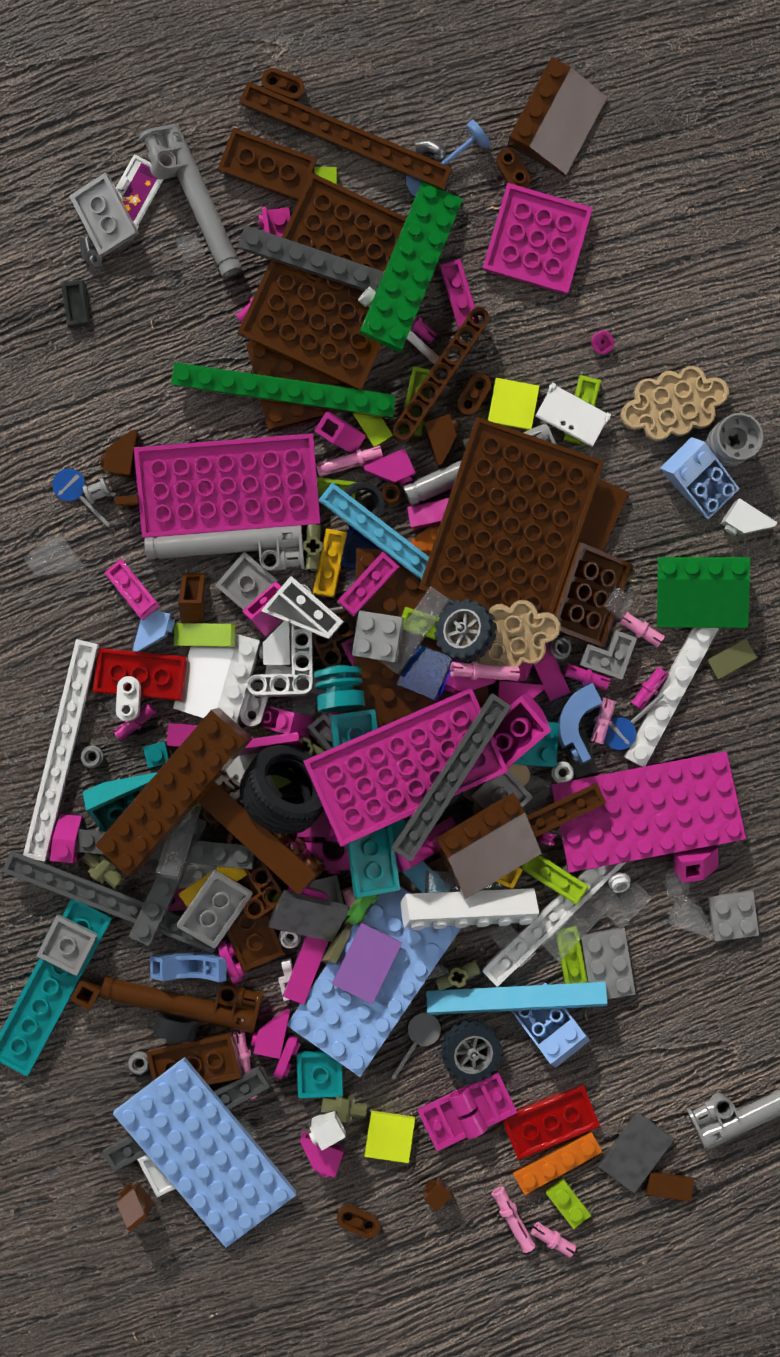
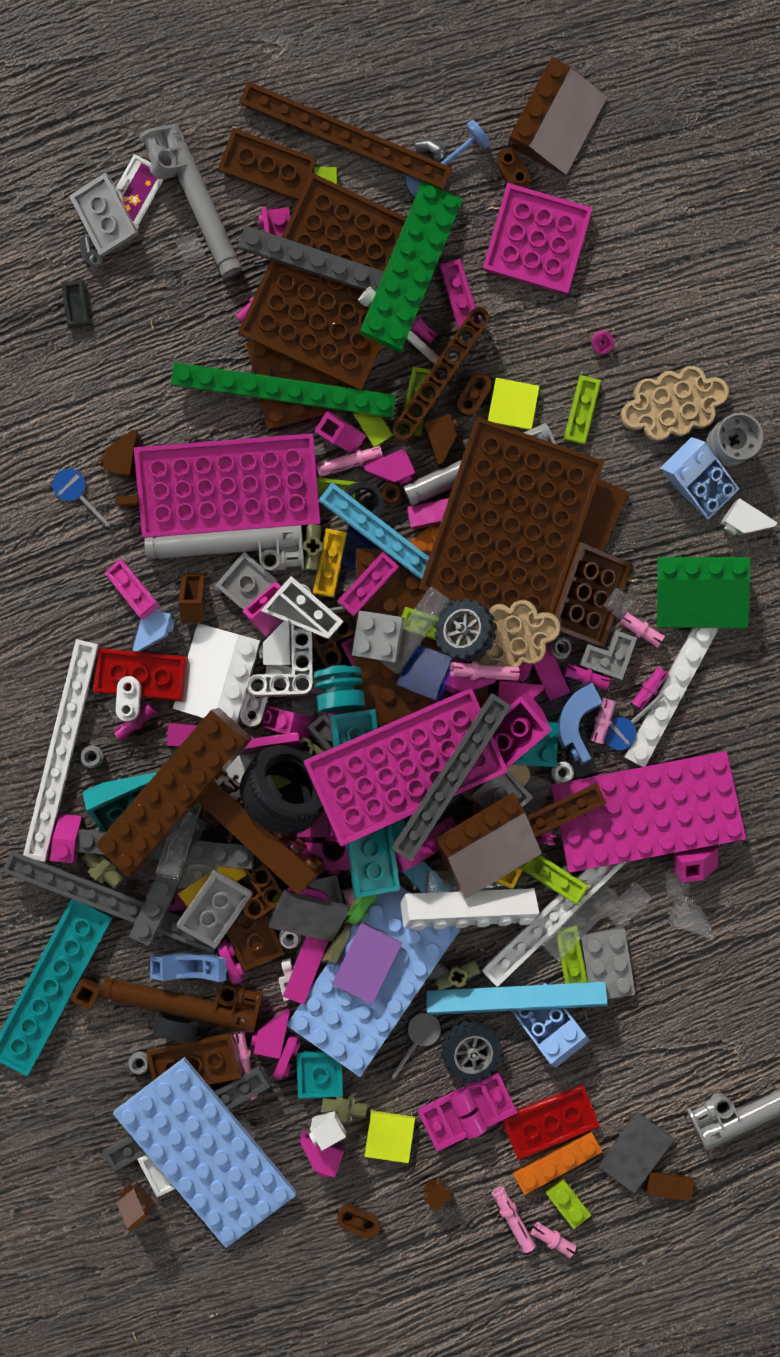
clear wing [23,532,85,577] -> none
light grey plate [36,914,98,976] -> none
light grey bush [82,478,112,505] -> none
teal plate [143,741,170,768] -> none
lime tile [174,623,235,647] -> none
reddish brown plate [261,68,305,101] -> none
clear tile [489,925,536,968] -> none
white door [536,382,611,447] -> none
white plate [608,872,630,893] -> none
olive tile [706,639,757,679] -> none
light grey plate [707,890,759,941] -> none

